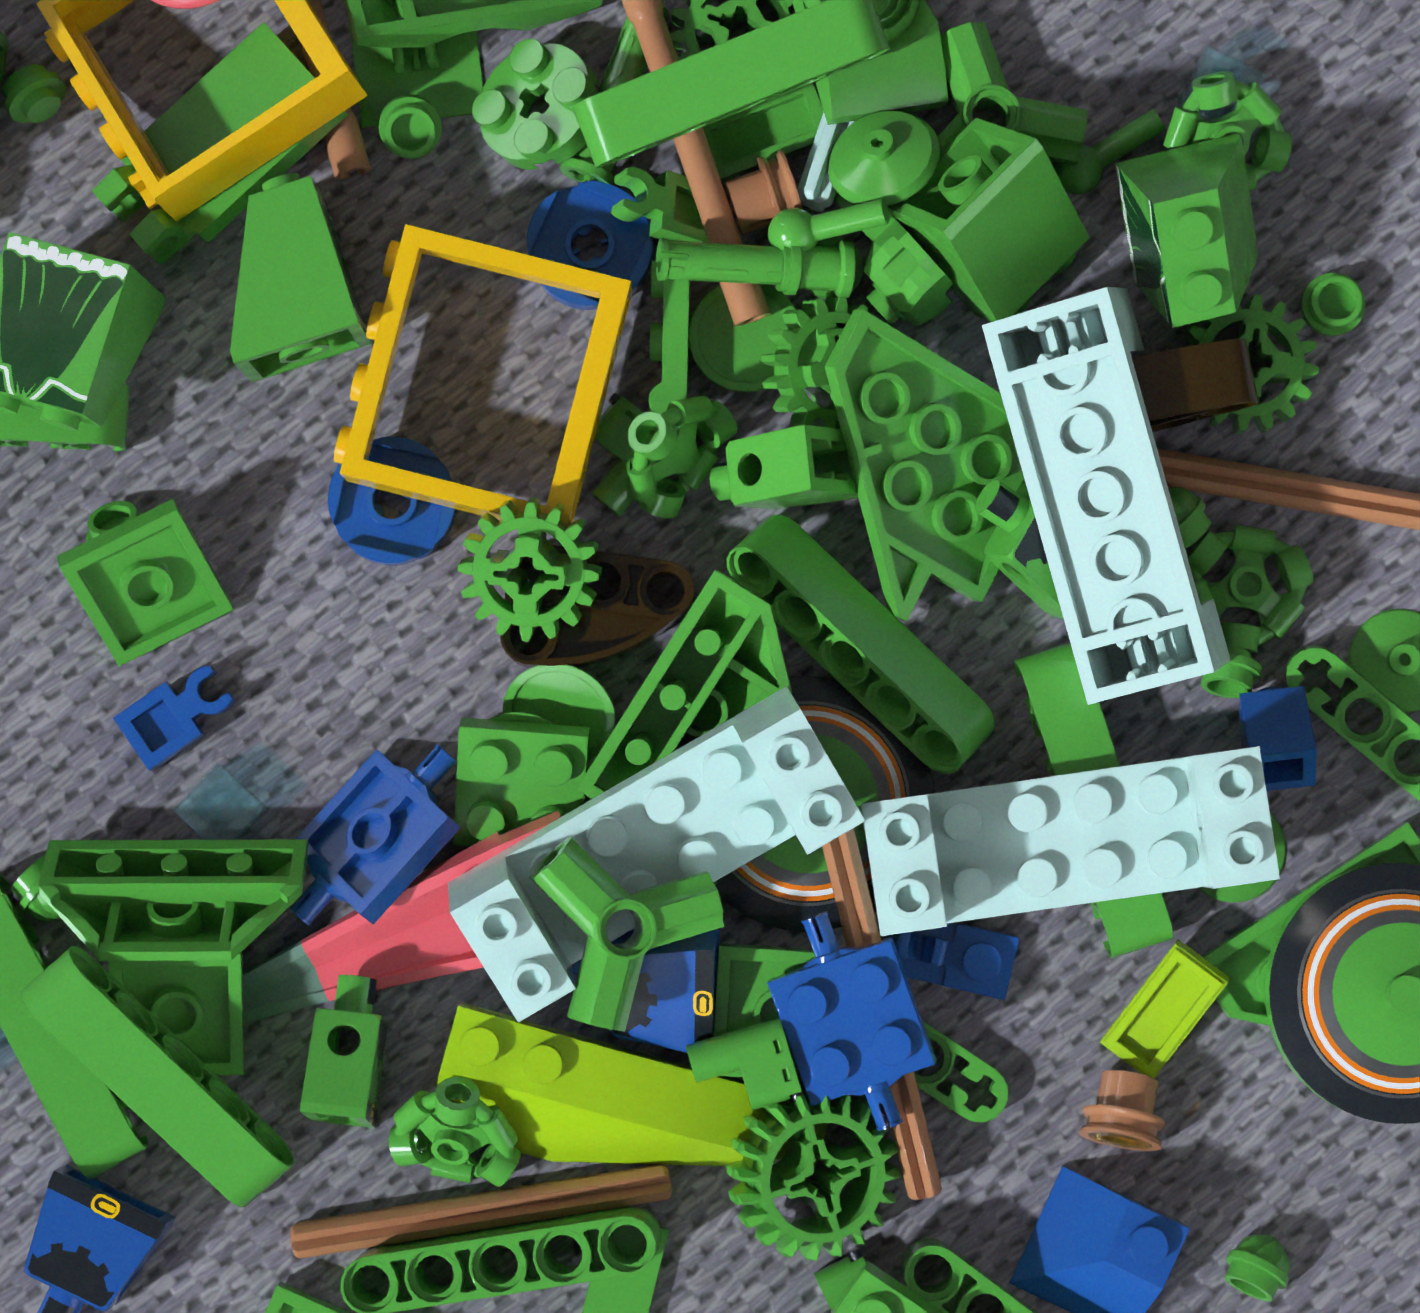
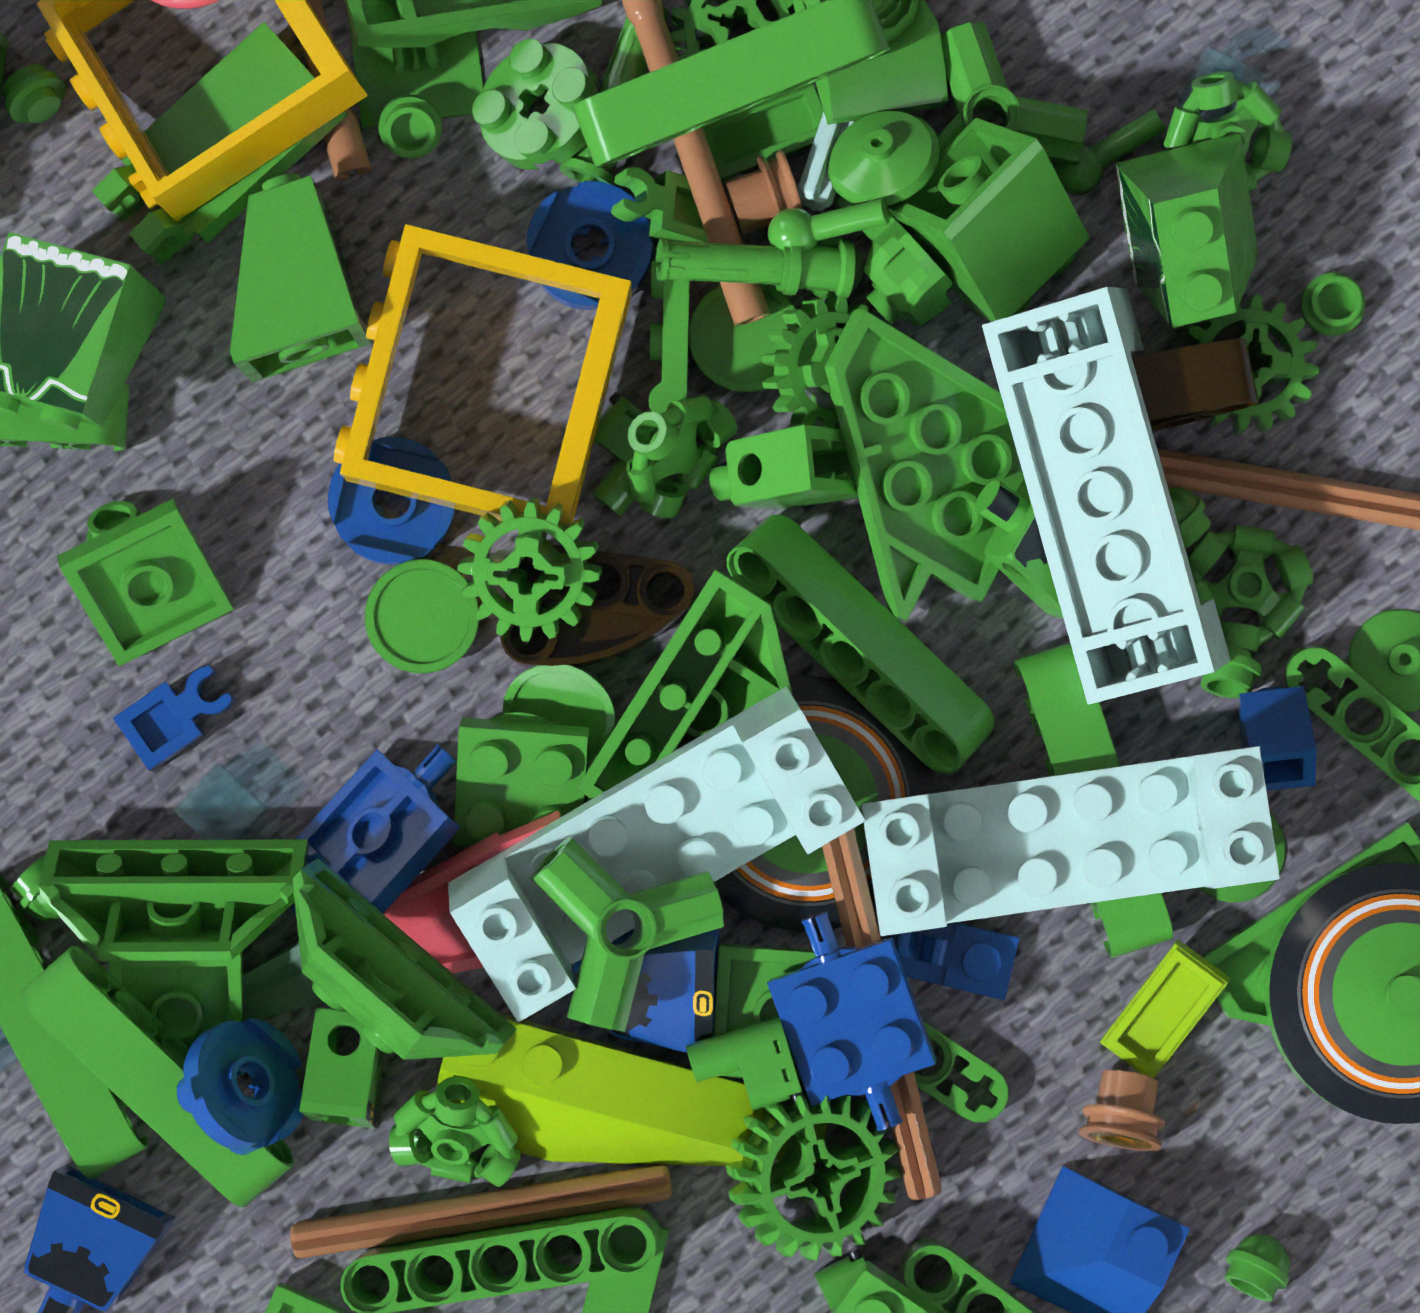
none -> blue plate [176,1018,304,1155]
none -> bright green wedge [293,858,517,1060]
none -> bright green piece [365,559,479,673]

